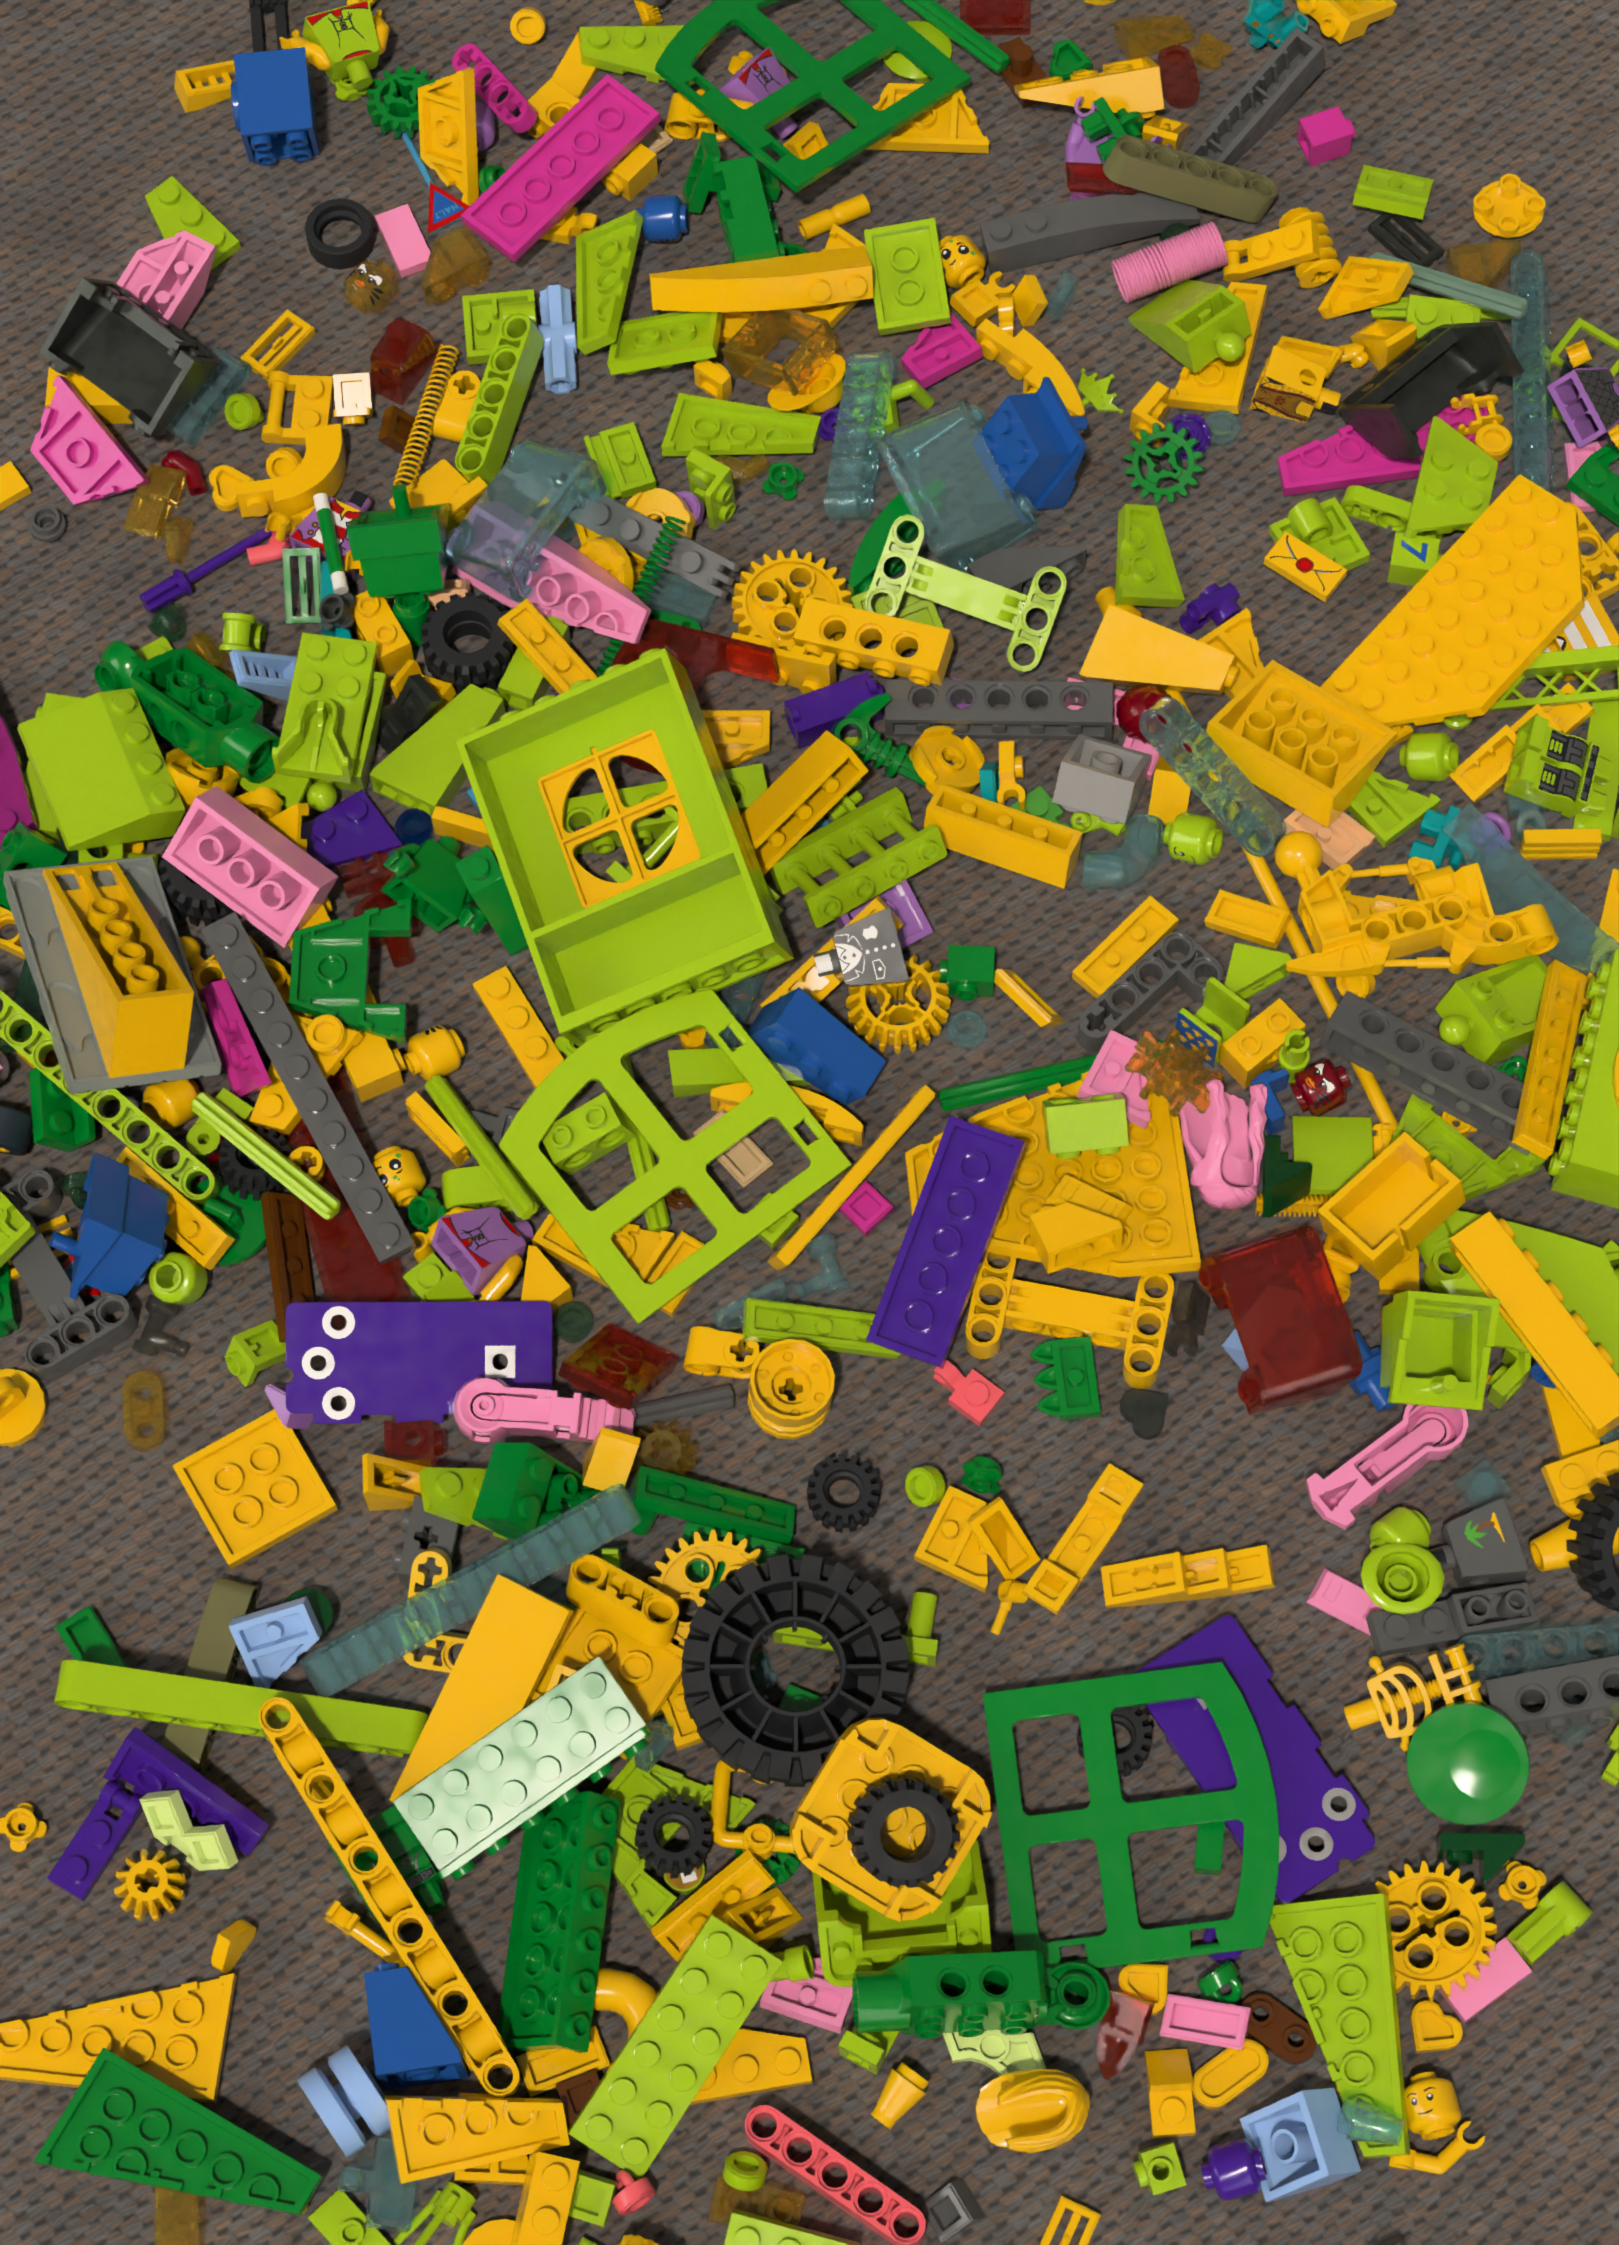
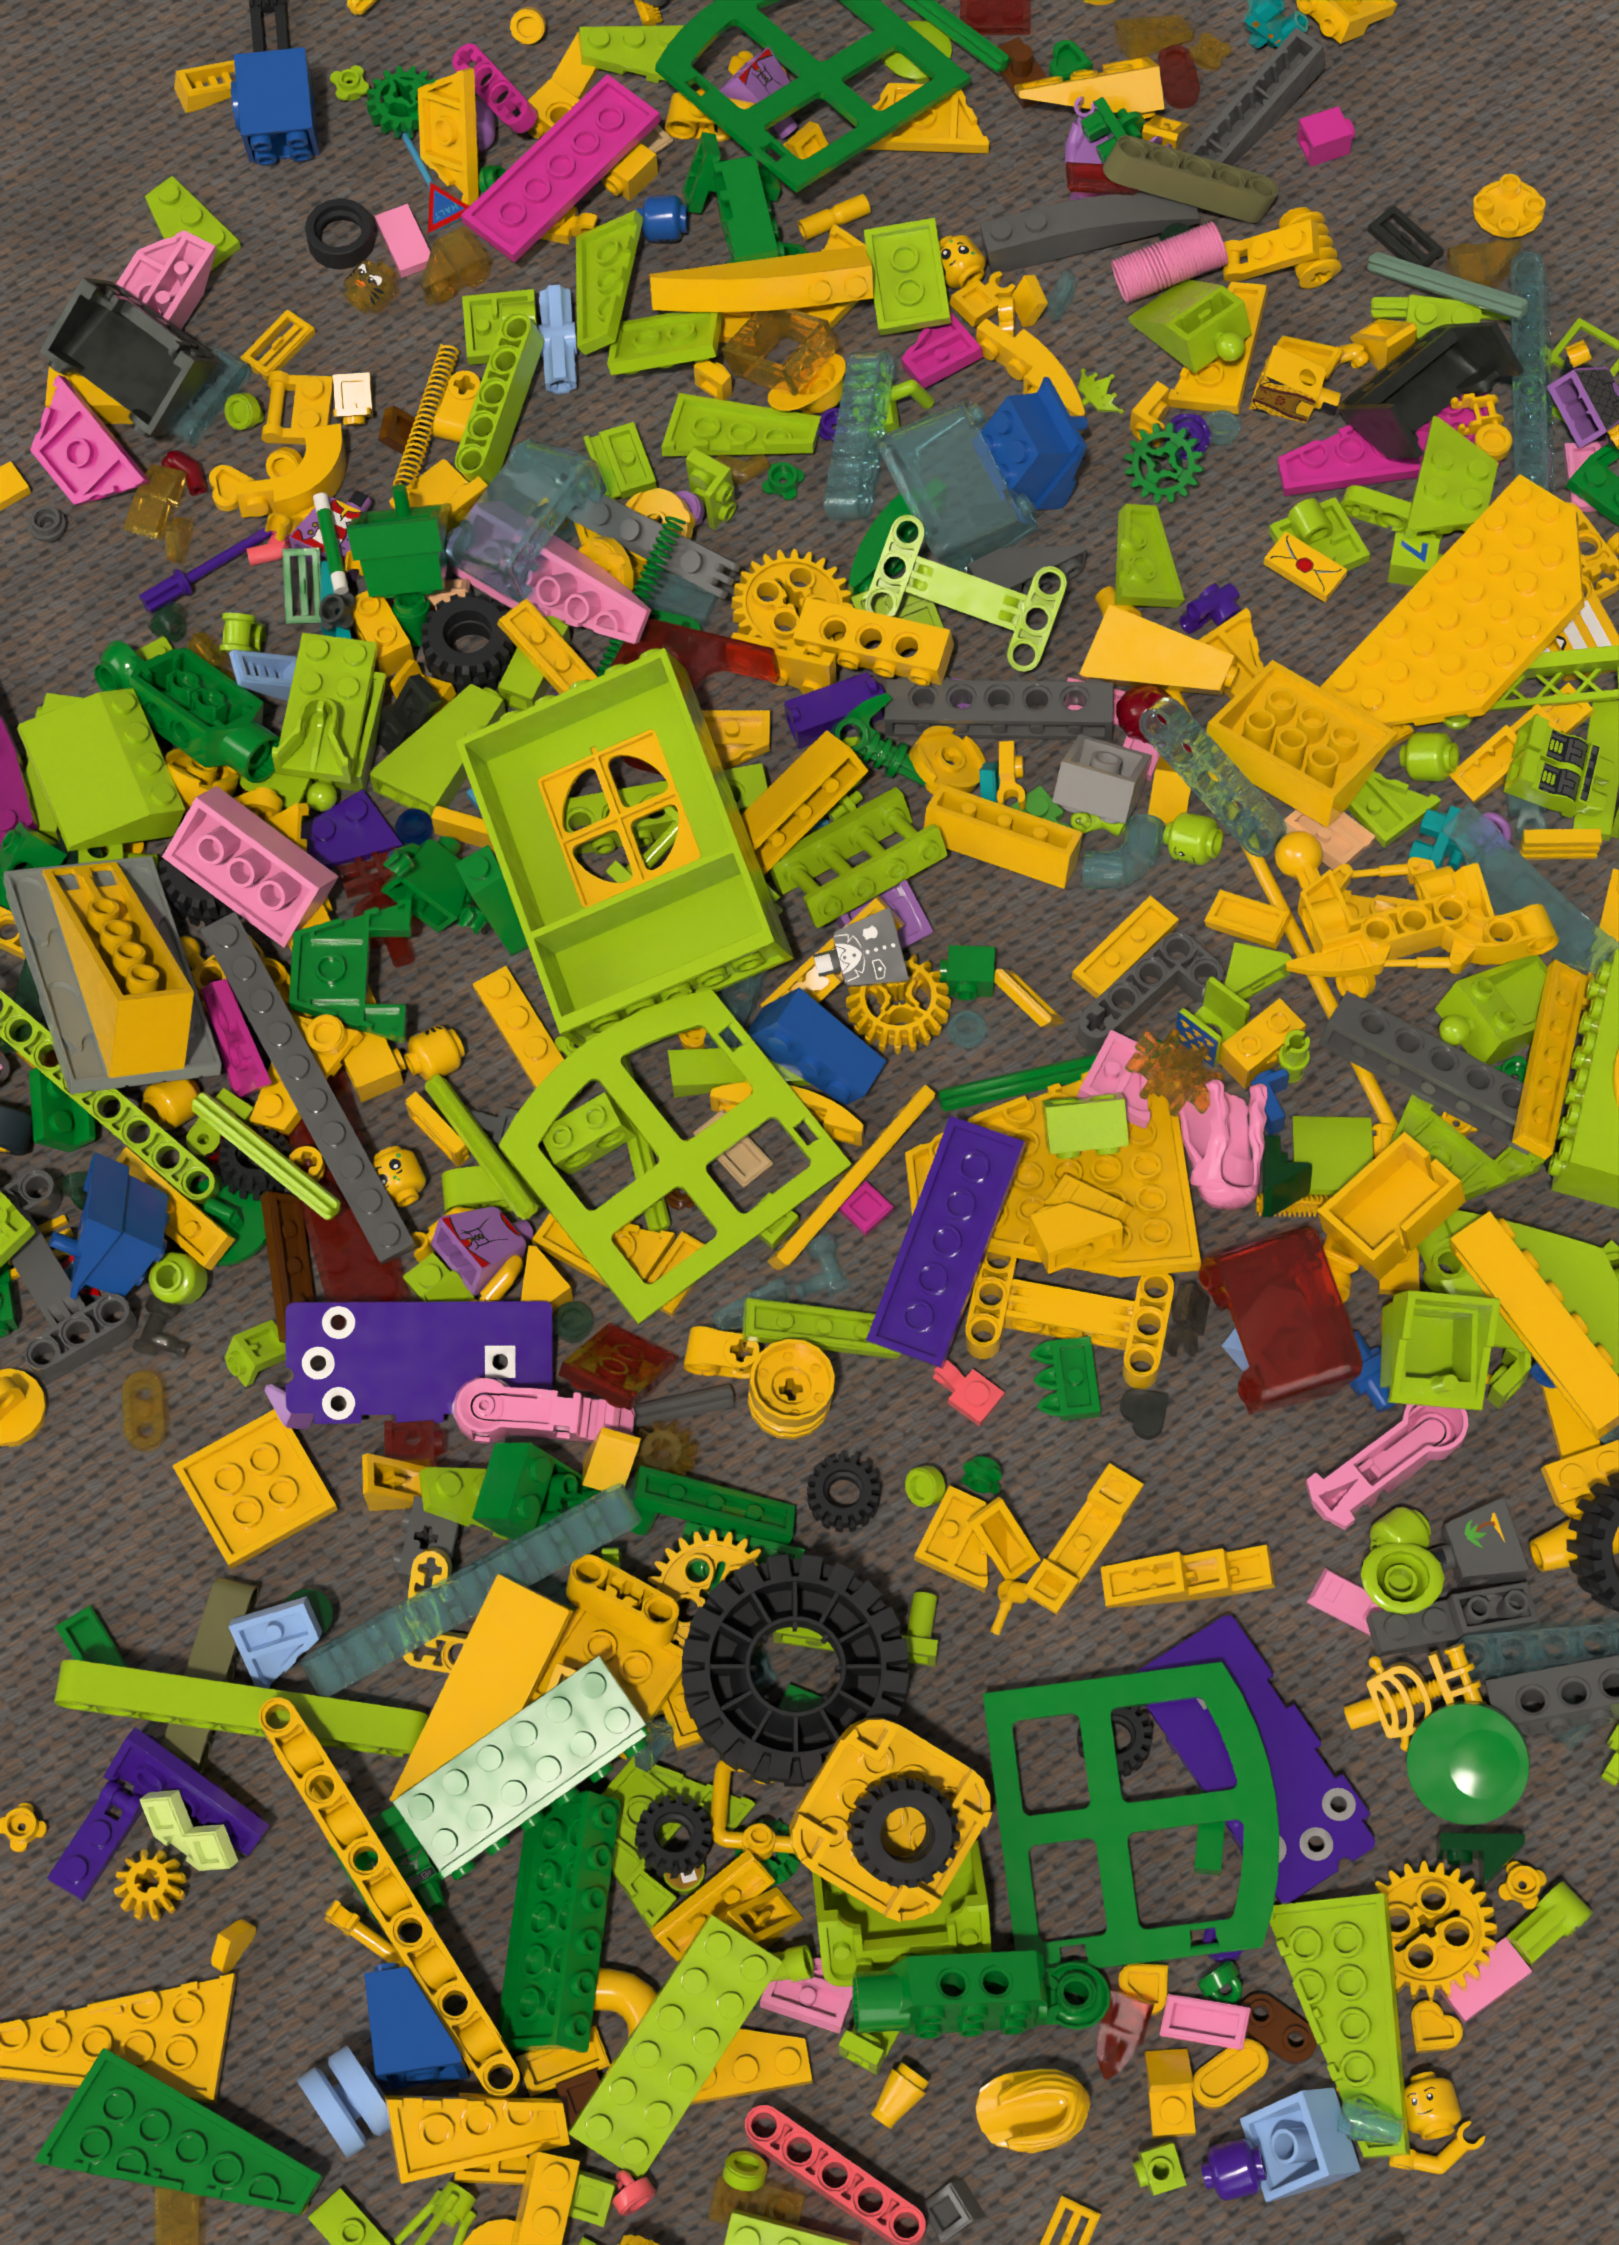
lime torso [279,0,390,90] -> none
clear light blue plate [337,2137,416,2233] -> none
clear red torso [370,317,438,406] -> none
green plate [408,1188,447,1234] -> none
yellowish green tile [942,2029,1046,2076] -> none
dark red head [1290,1058,1352,1116] -> none
yellow wing [1318,256,1414,319] -> none
lime plate [1352,165,1434,220] -> none
clear light blue plate [1453,1459,1512,1510] -> none

